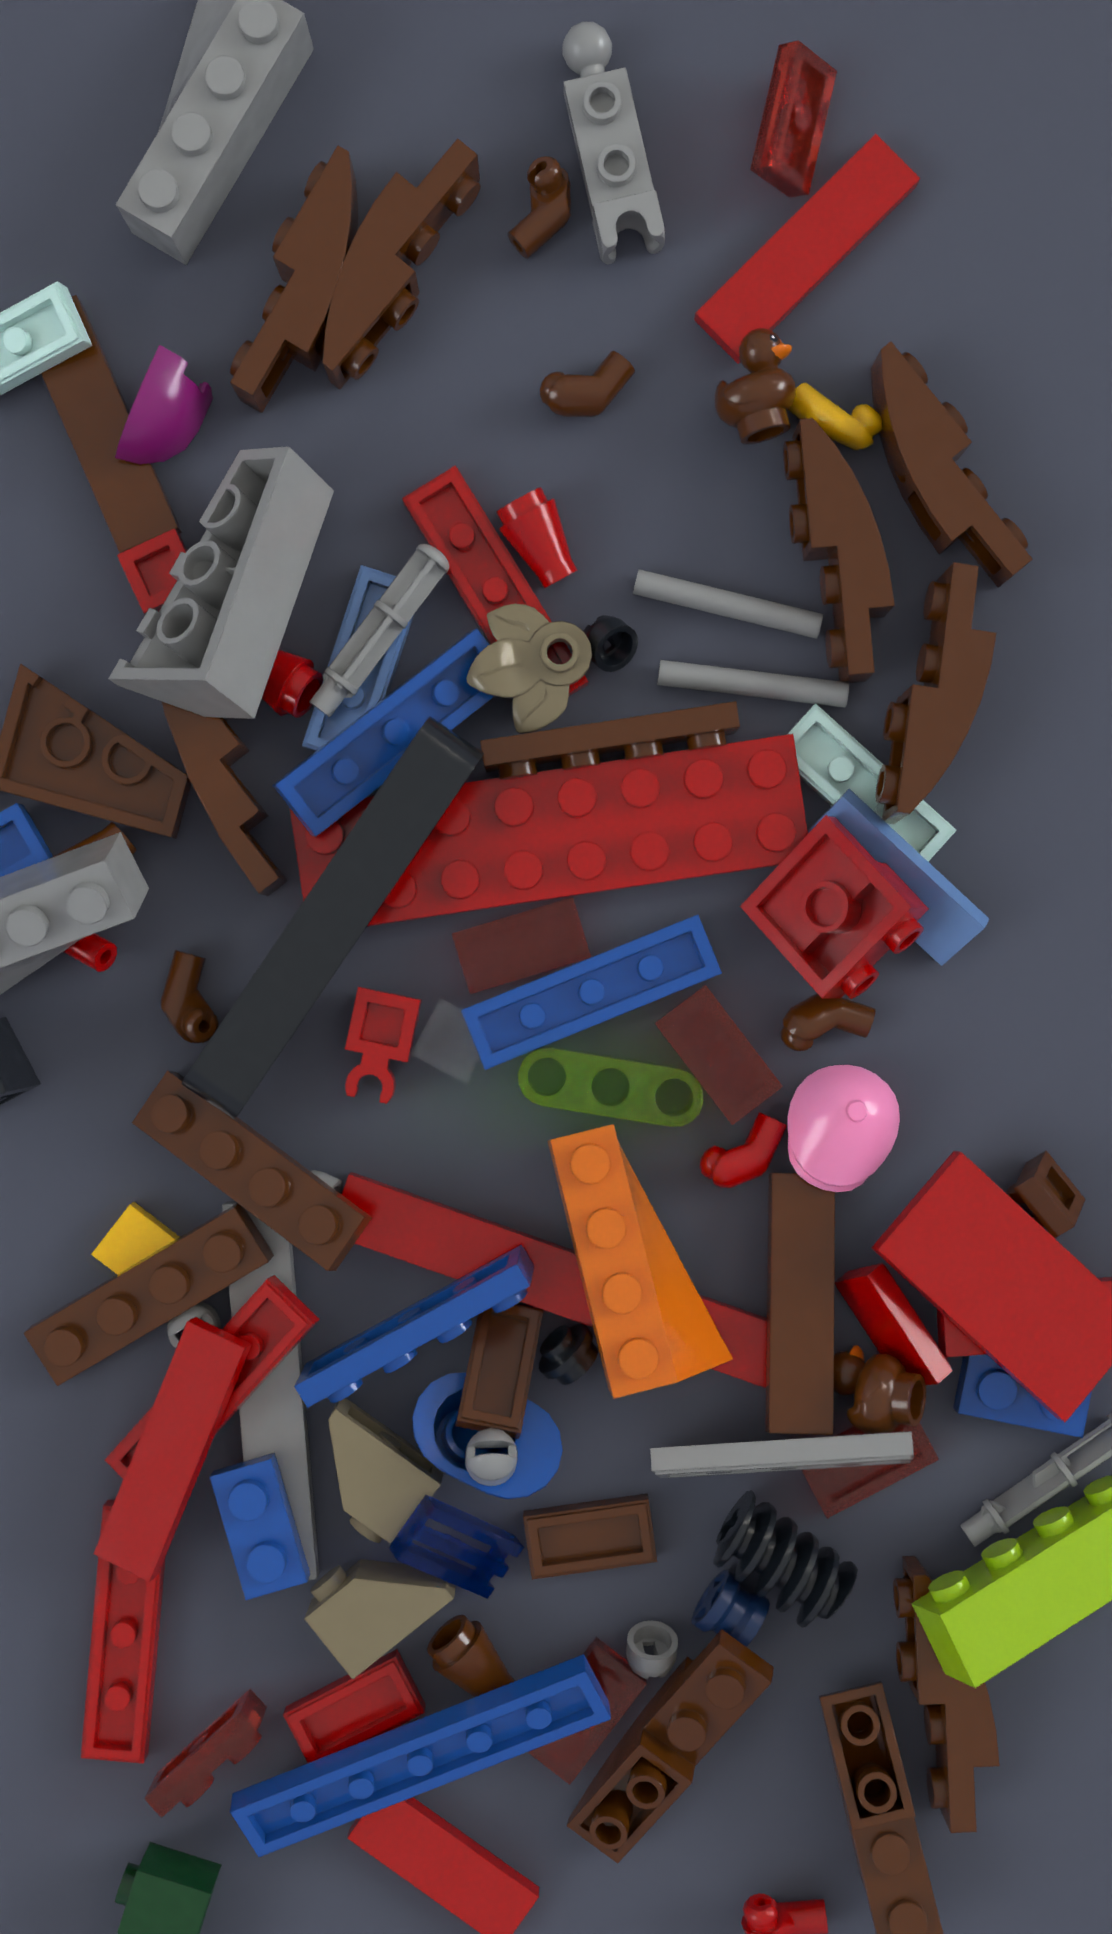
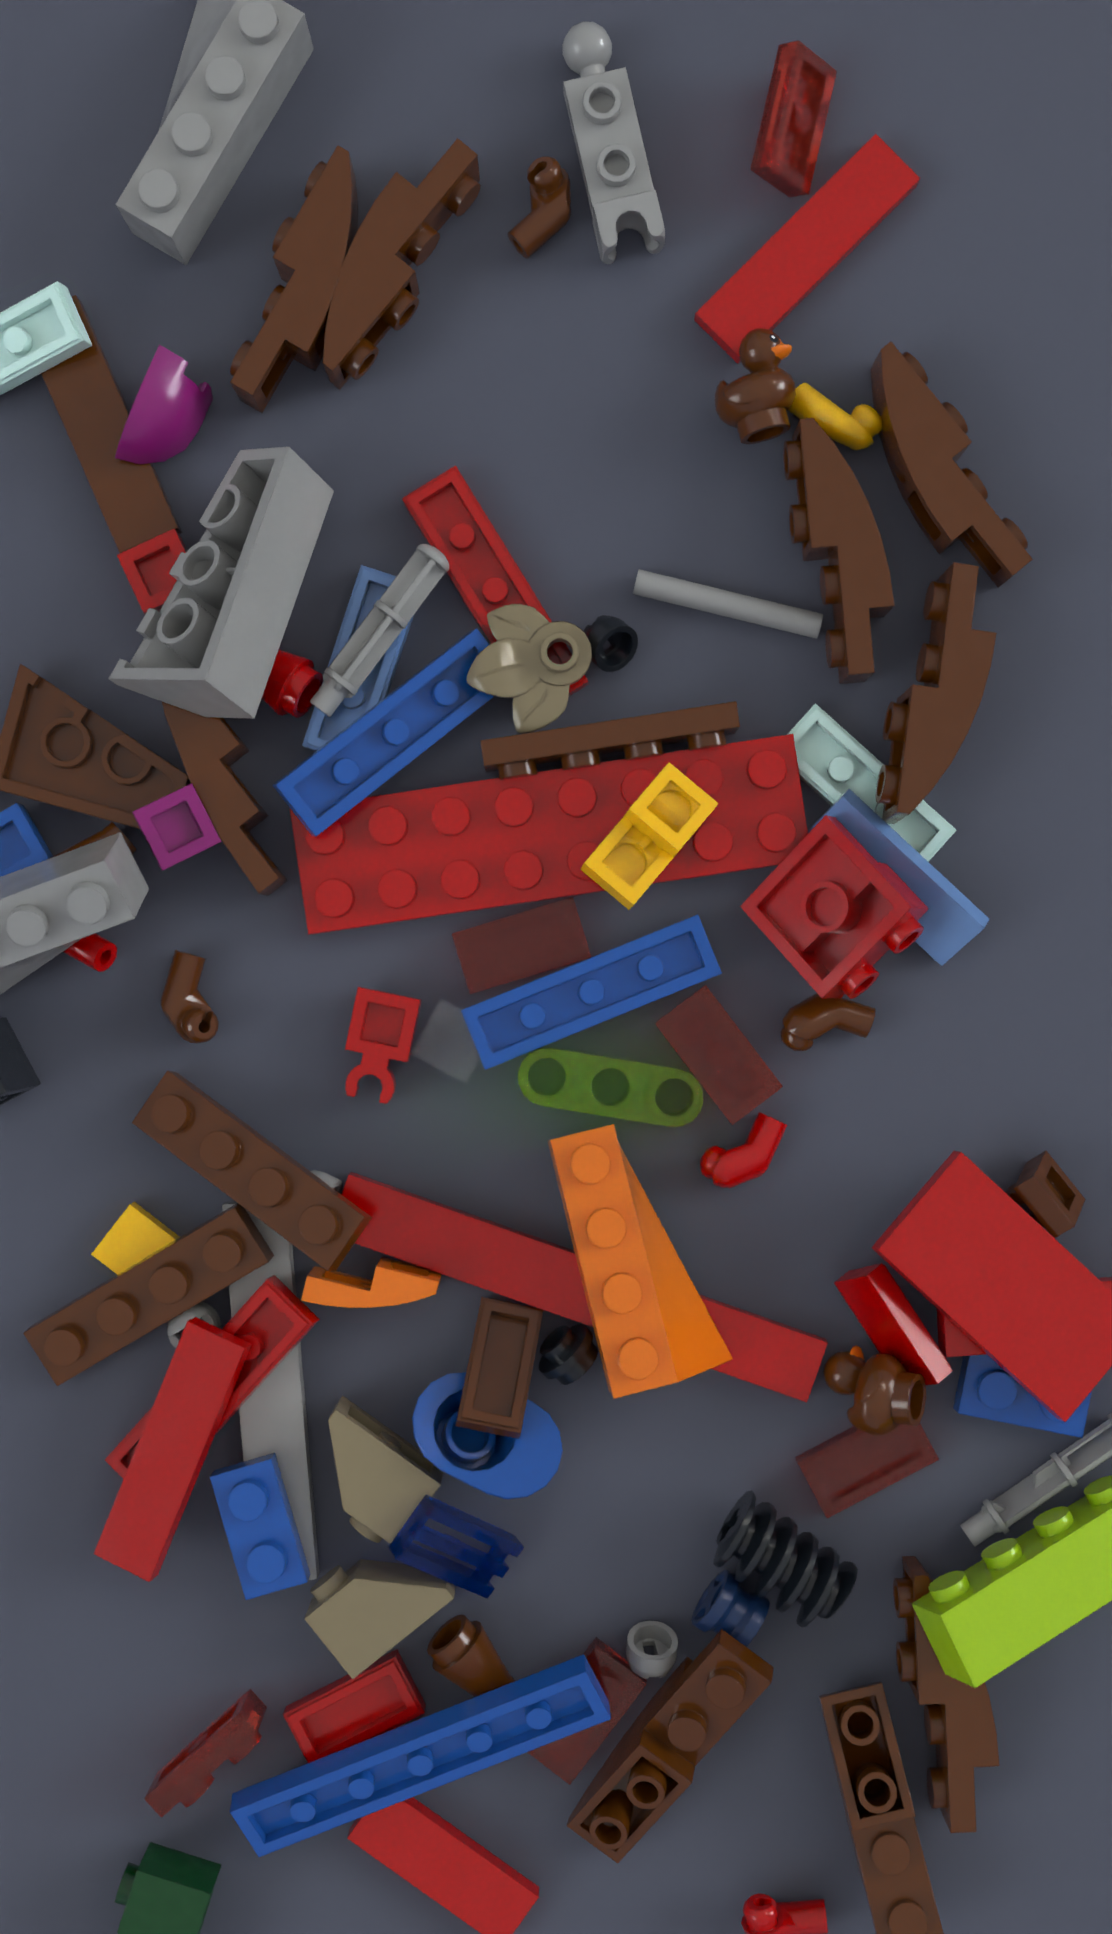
red tile [81,1500,166,1764] -> none
black beam [181,716,484,1120] -> none
blue plate [294,1244,534,1408] -> none
light grey hinge [465,1428,518,1486] -> none
red cone [496,487,577,589] -> none
reddish brown tile [523,1493,657,1580] -> none
reddish brown arm [540,351,635,417] -> none
light grey tile [650,1432,914,1478] -> none
light grey bar [657,660,849,708] -> none
reddish brown tile [765,1173,835,1435] -> none
bright pink hat [787,1065,900,1192] -> none
none -> magenta plate [132,783,221,871]
none -> orange slope [301,1257,442,1308]
none -> yellow slope [580,762,719,910]

